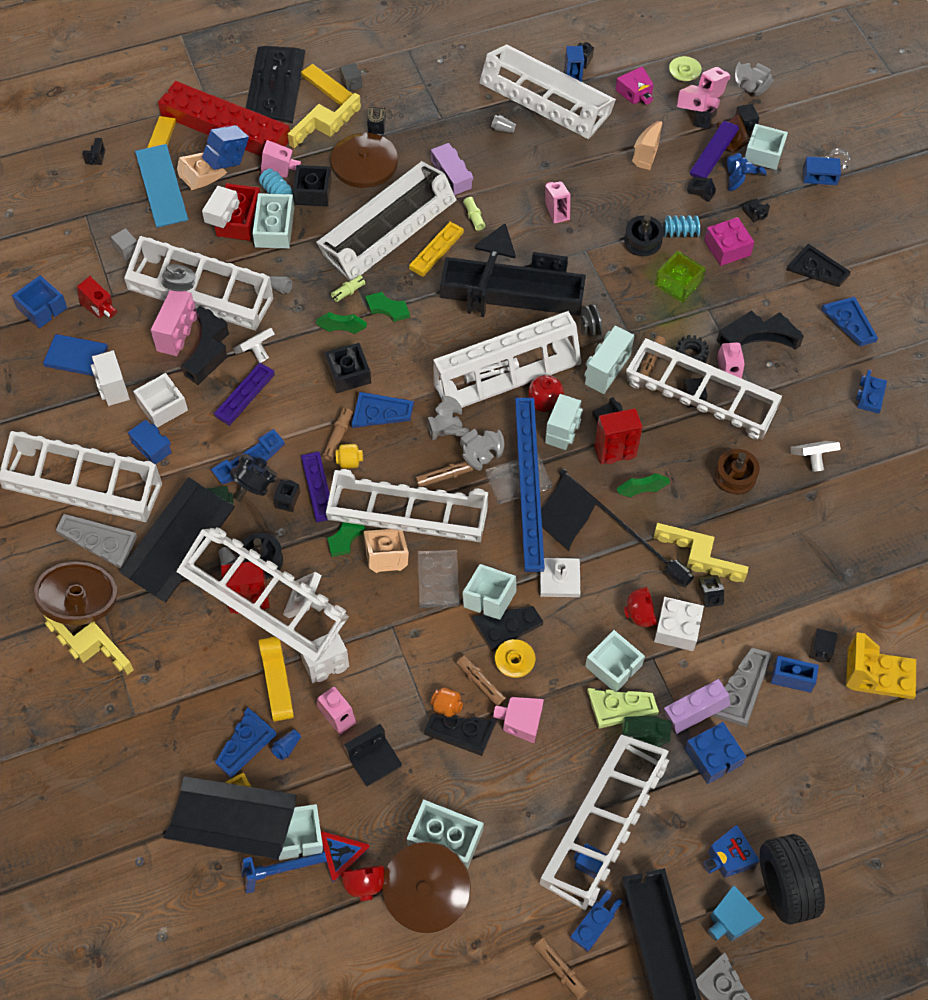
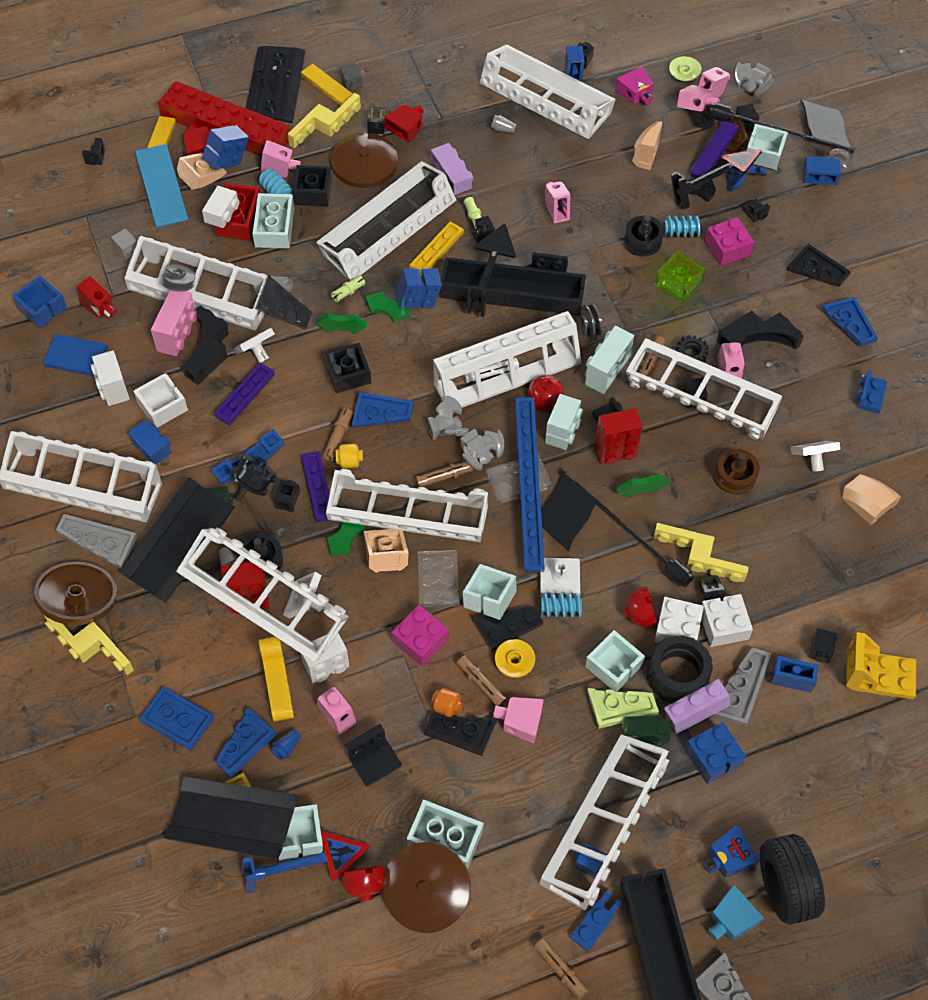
none -> blue tile [139,686,215,751]
none -> red torso [184,124,218,156]
none -> black wing [255,275,312,329]
none -> red torso [385,104,424,143]
none -> dark pink brick [392,605,449,666]
none -> blue piece [396,269,442,309]
none -> black brick [472,216,495,243]
none -> medium azure piece [541,592,582,618]
none -> black tyre [647,635,713,703]
none -> black piece [671,149,762,210]
none -> white piece [701,594,753,647]
none -> flag [707,100,855,153]
none -> light nougat slope [842,474,901,525]

